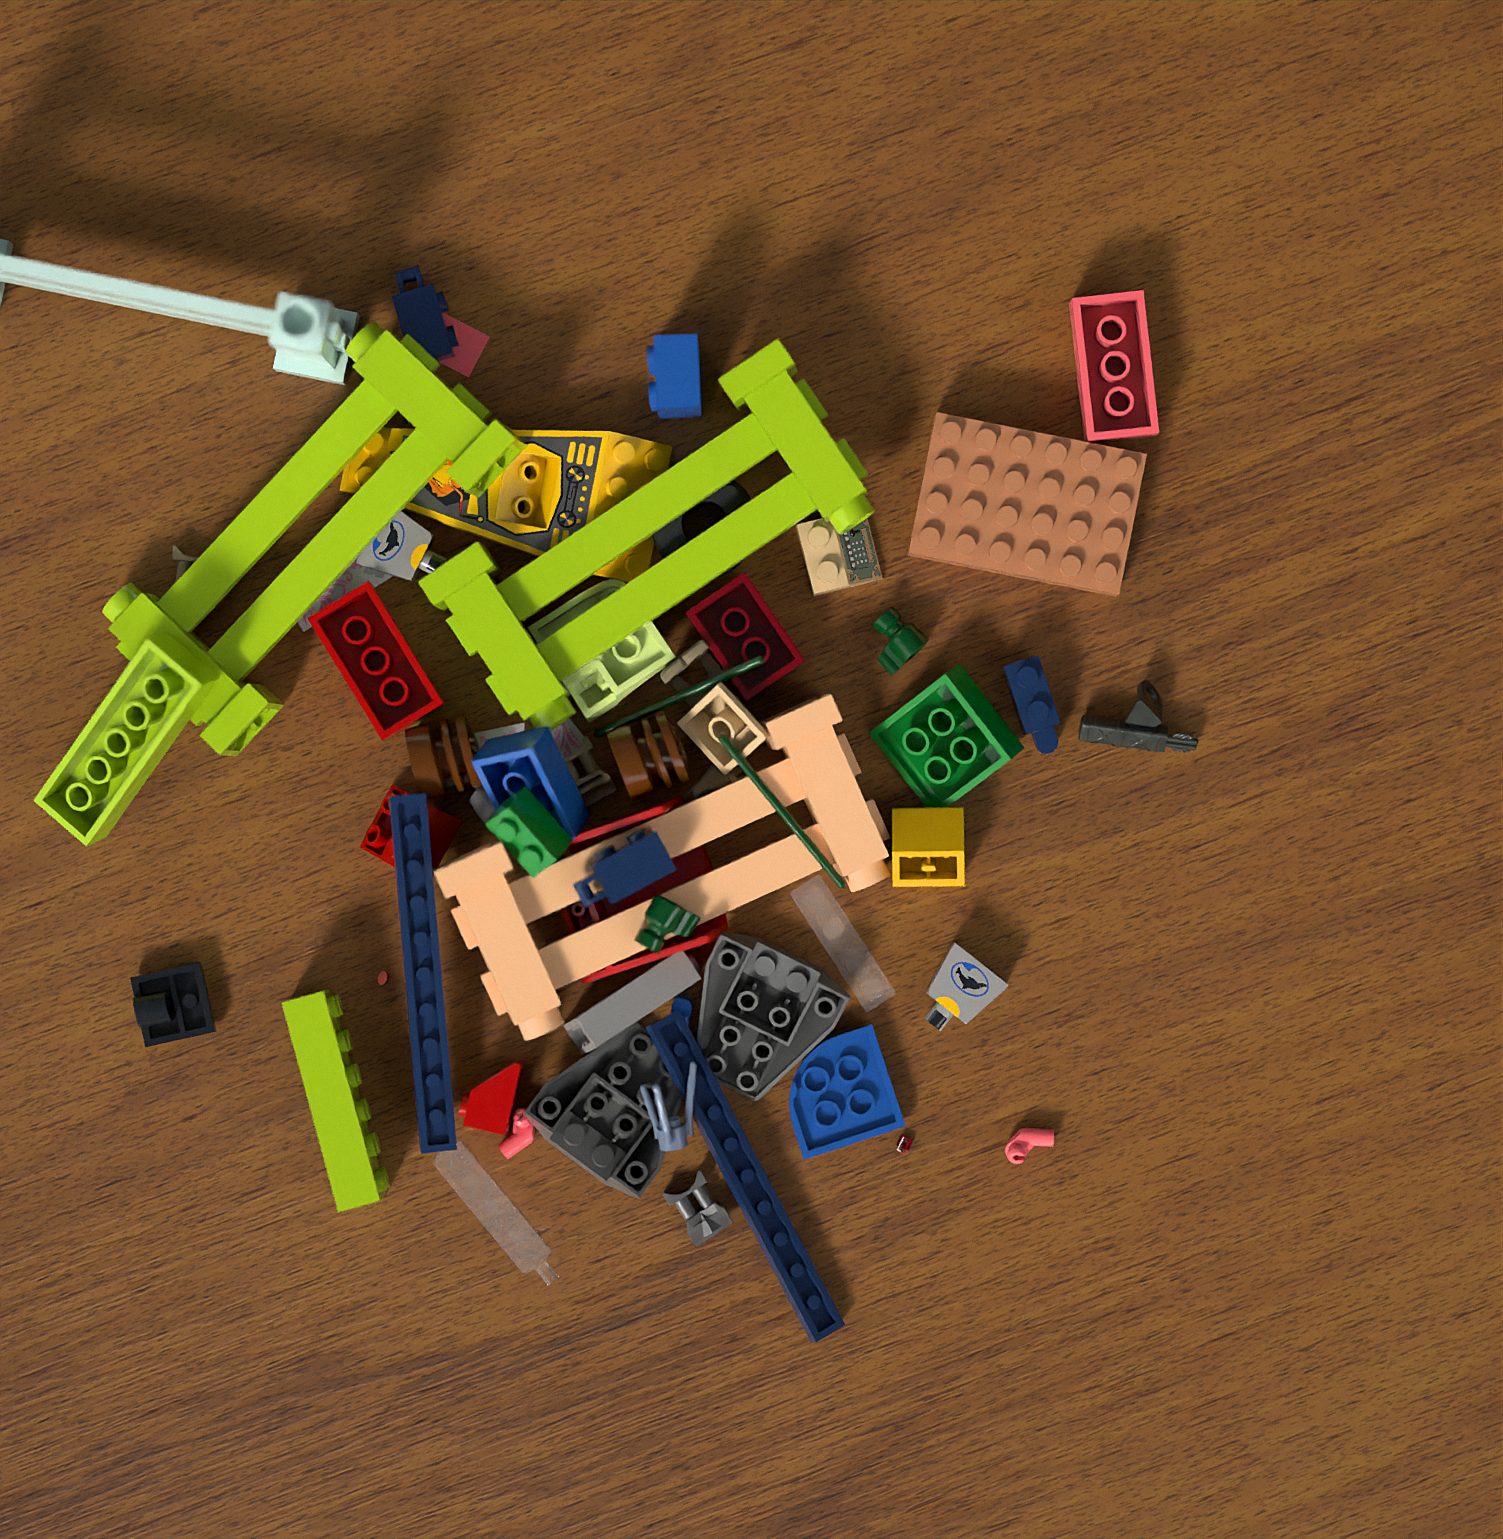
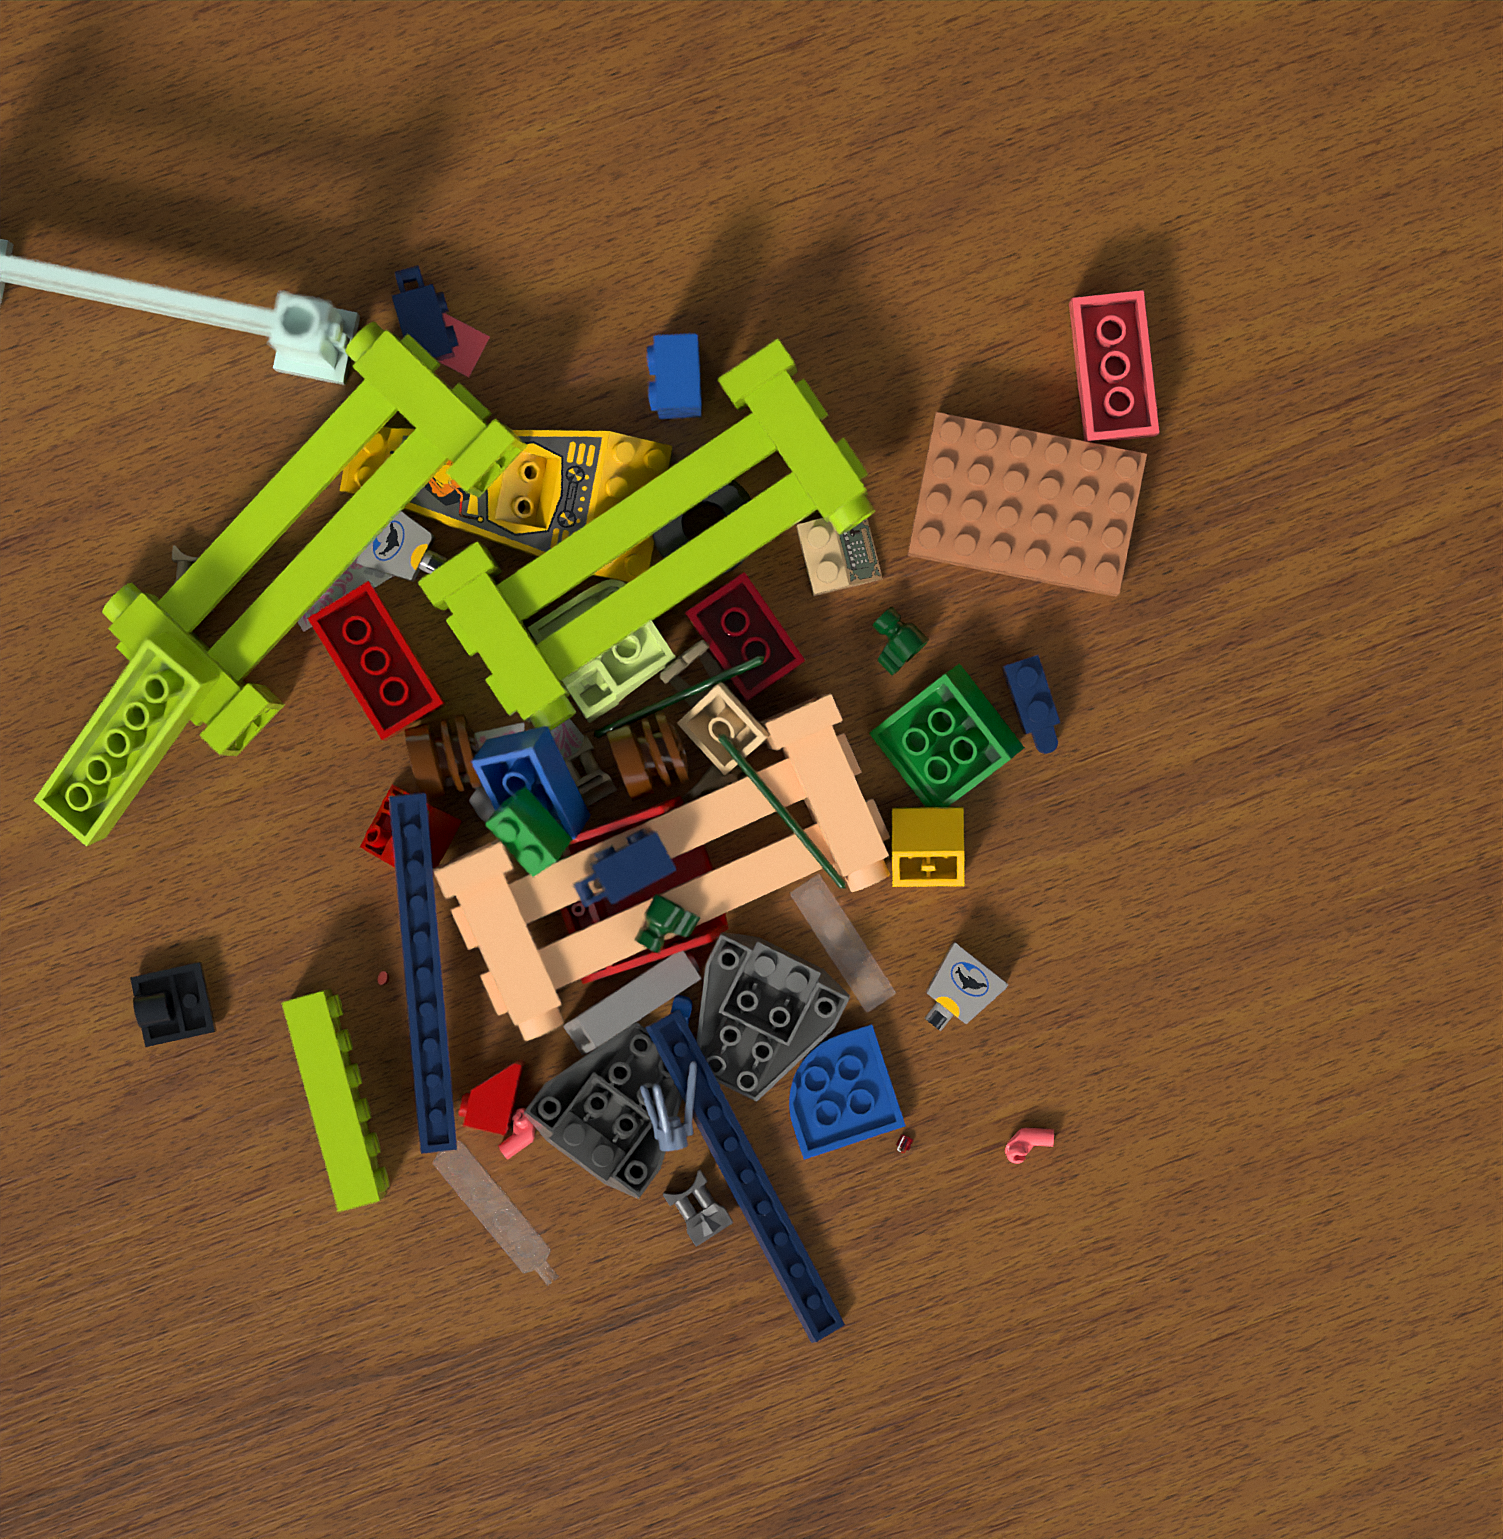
pearl dark grey piece [1078,680,1198,753] -> none

